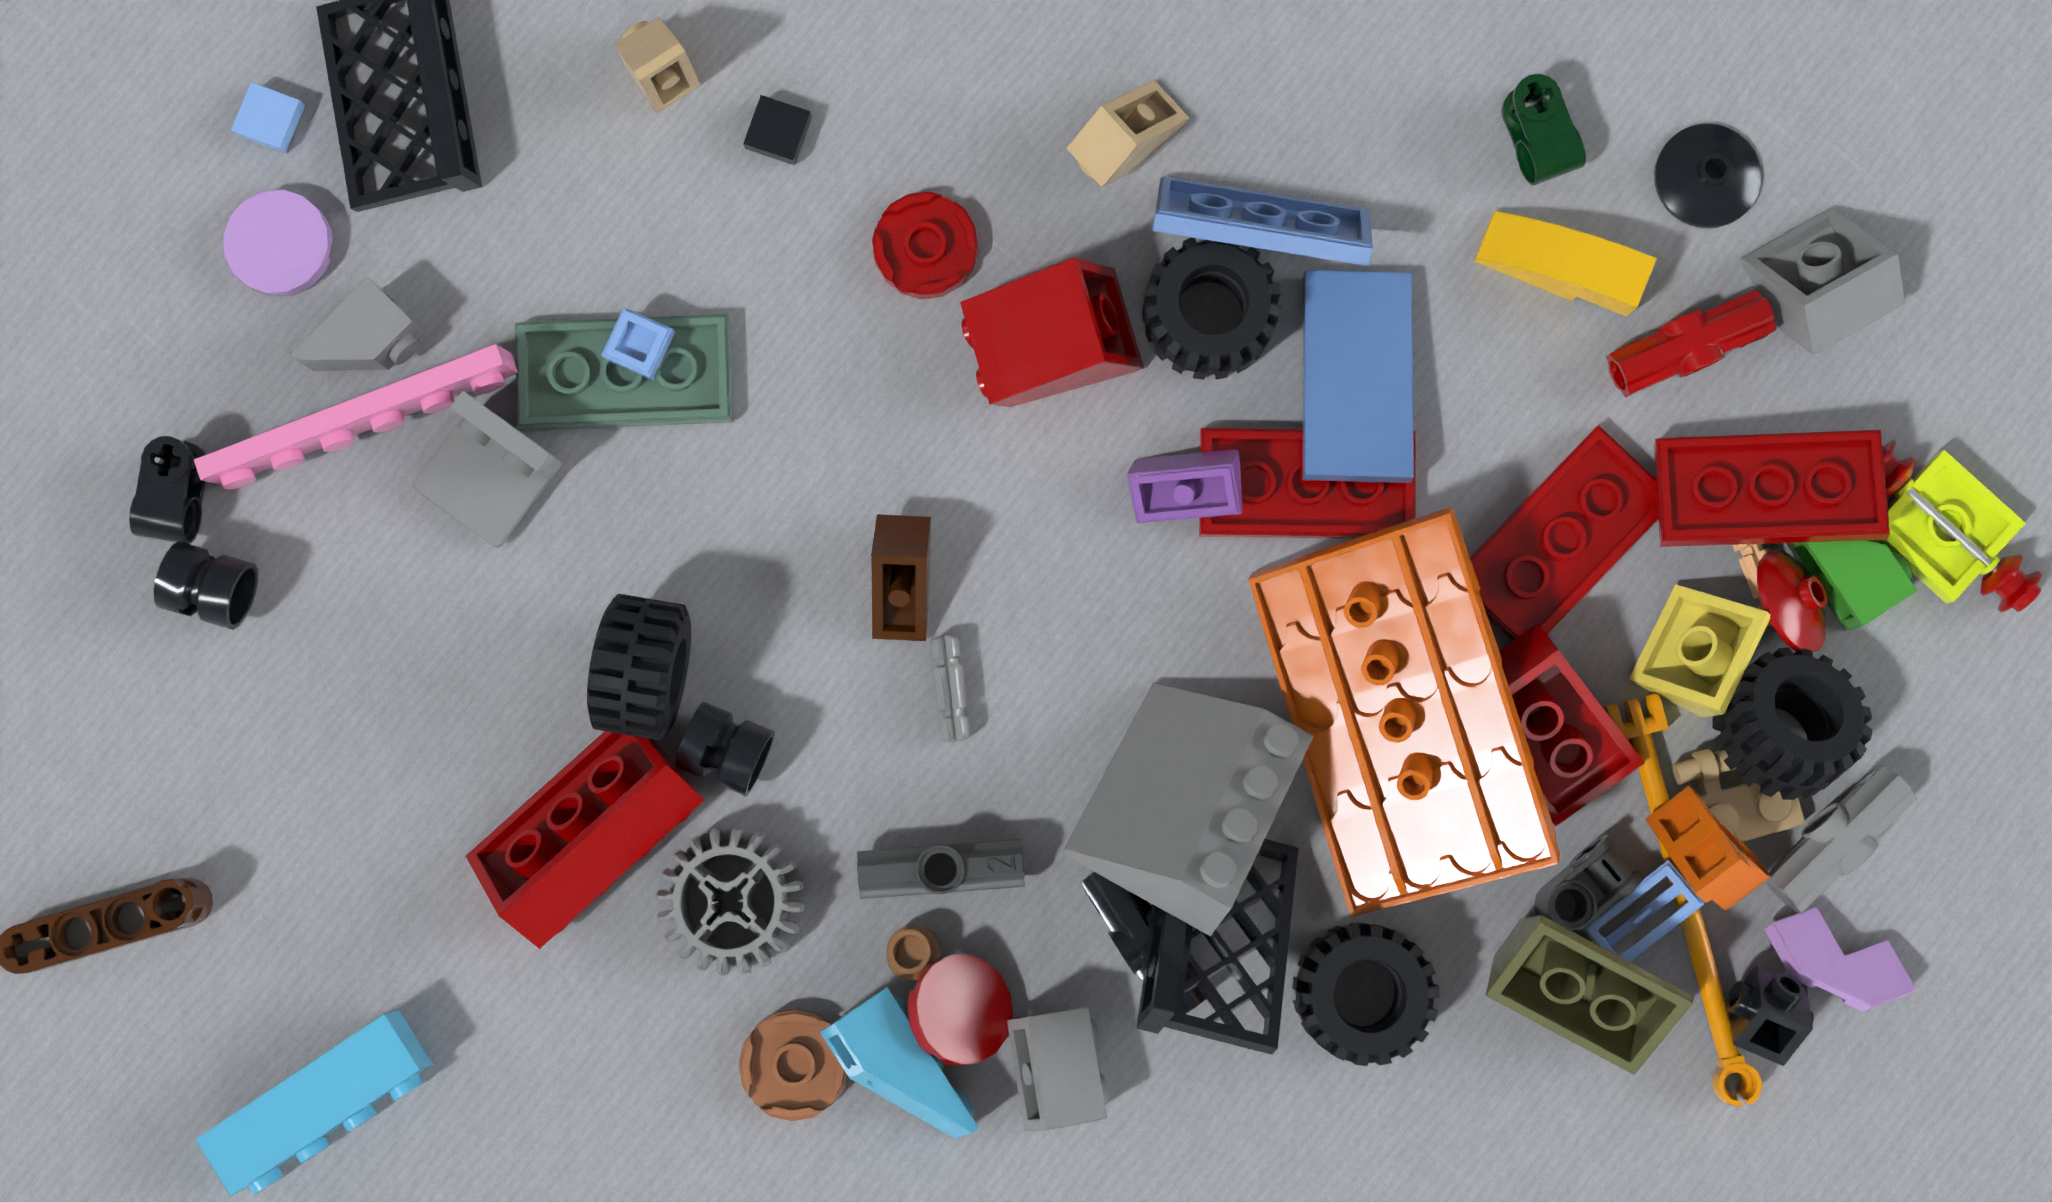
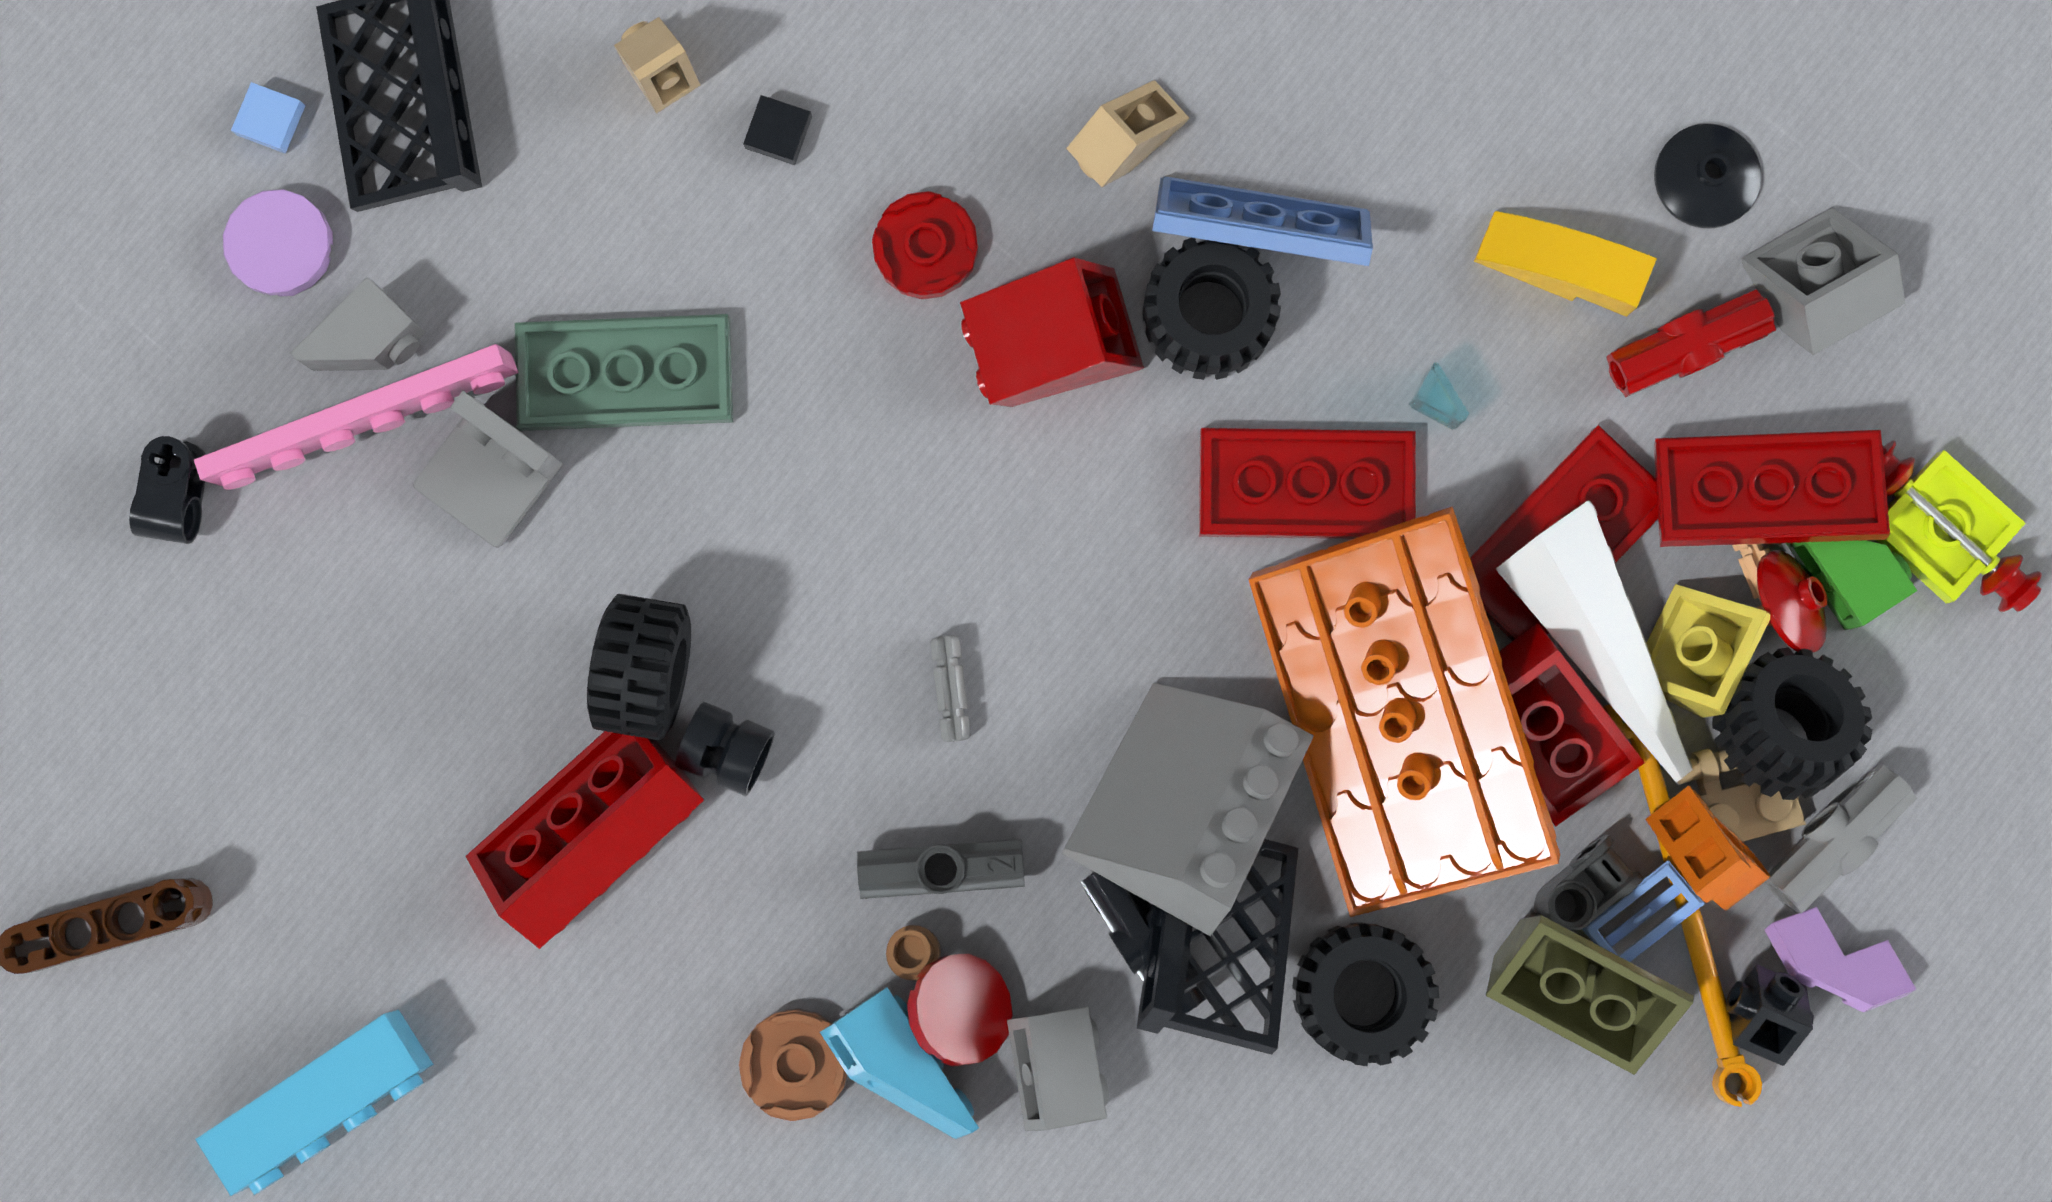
black wheel [153,541,258,630] -> none
light blue tile [601,307,675,380] -> none
light grey gear [656,827,805,976] -> none
reddish brown slope [871,514,931,641] -> none
medium lavender slope [1127,449,1243,523] -> none
medium blue tile [1303,270,1414,483] -> none
dark green piece [1501,74,1586,185] -> none
none -> clear light blue slope [1409,362,1469,430]
none -> white wedge [1496,500,1693,783]

